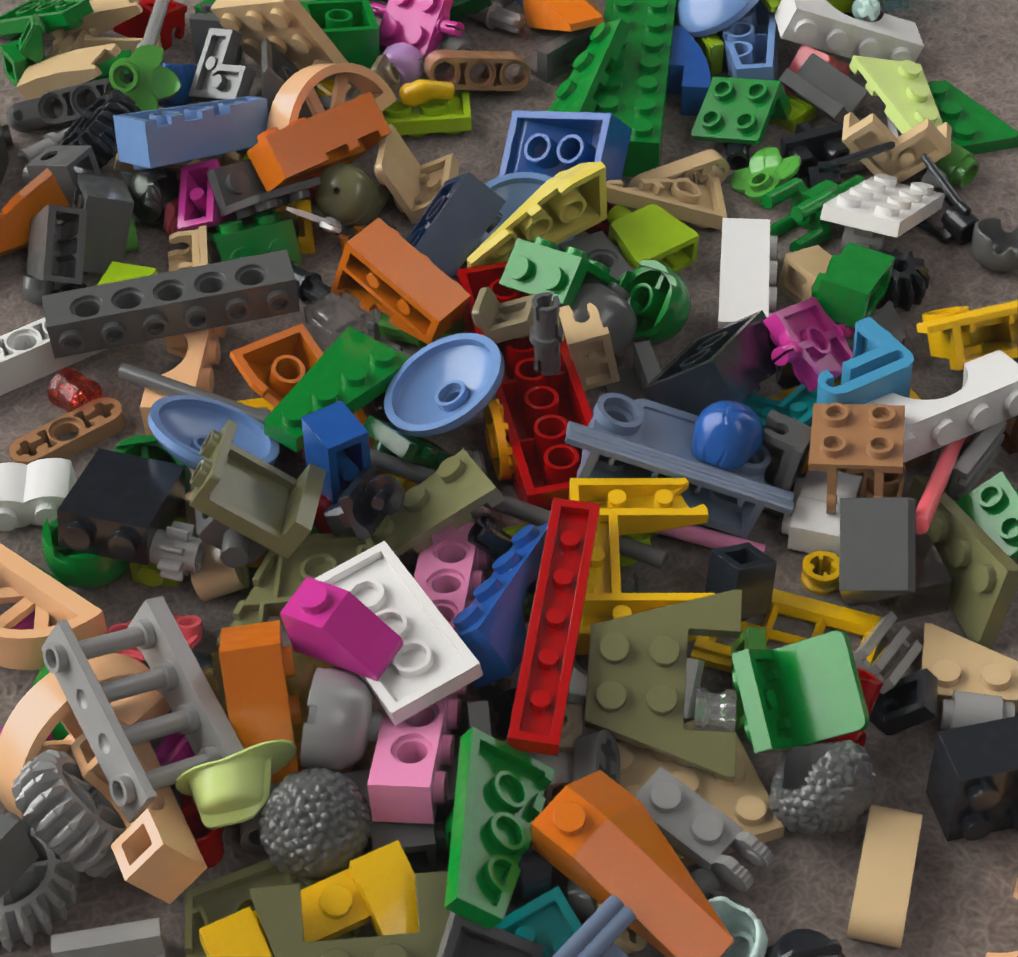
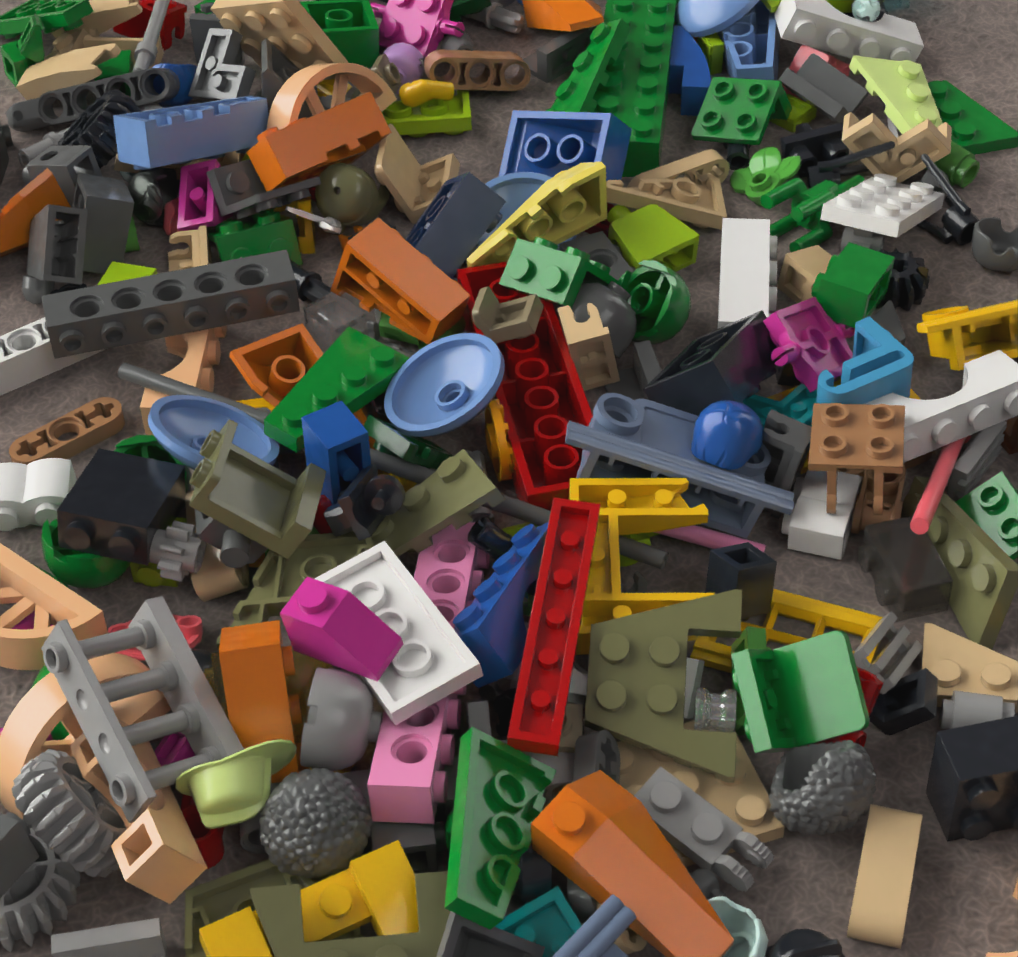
clear red wheel [48,367,102,413] -> none
bright green plate [109,44,181,111] -> none
dark grey pin [529,292,564,376] -> none
yellow bush [801,550,840,595] -> none
dark grey slope [839,497,915,606] -> none

